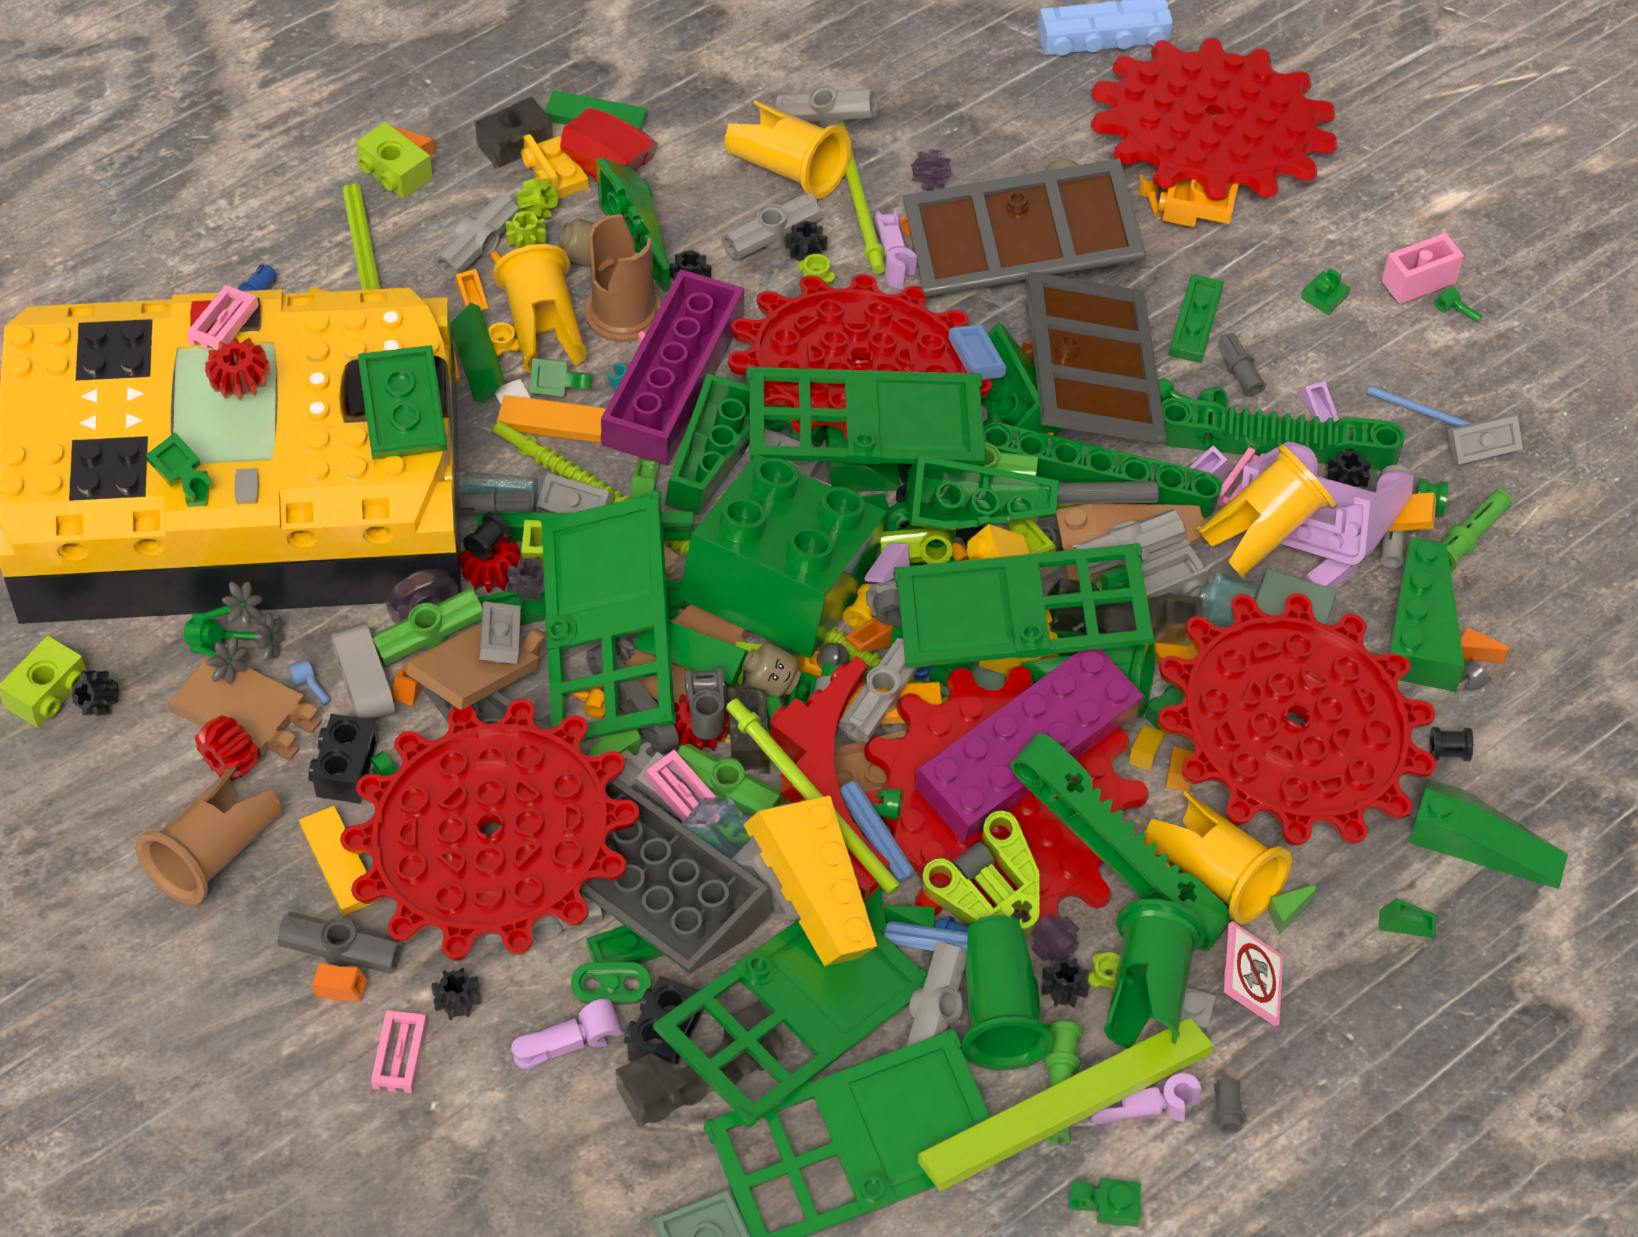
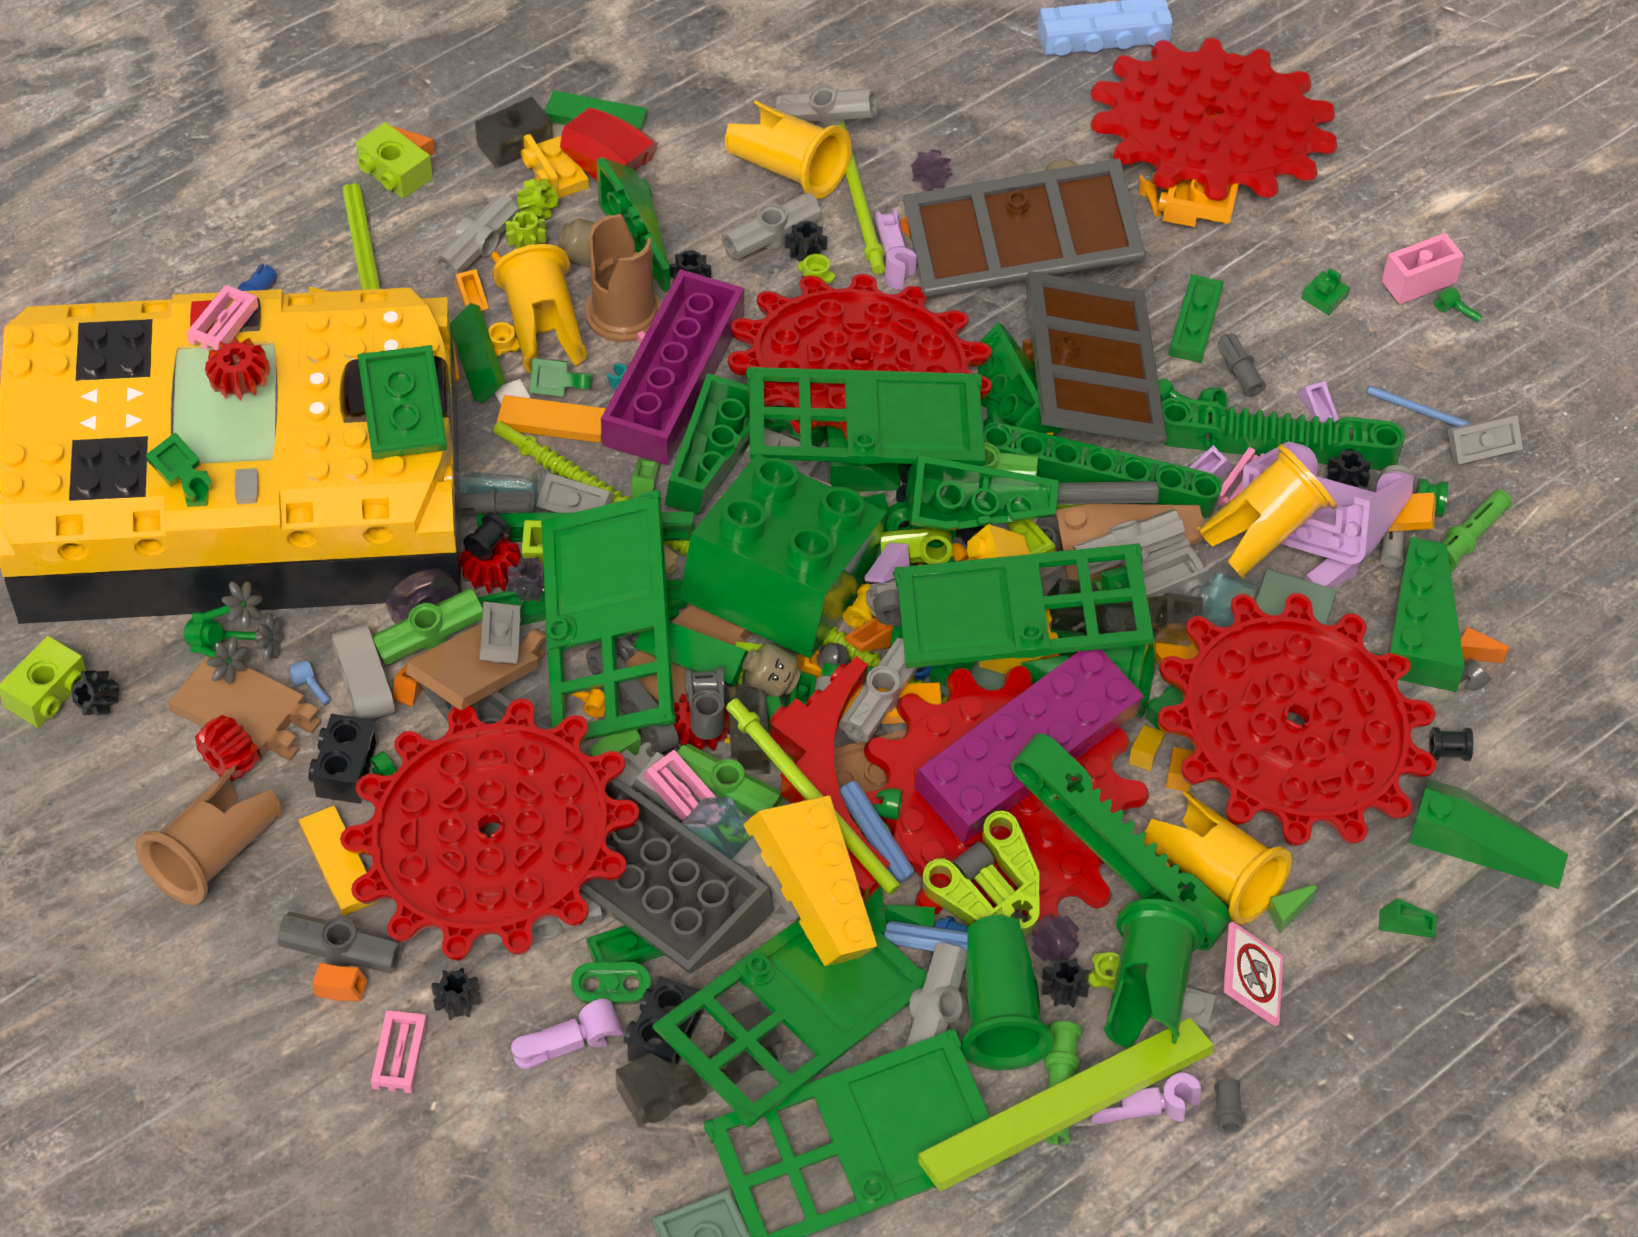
medium blue tile [948,325,1006,380] -> none
green plate [1068,1178,1141,1227] -> none

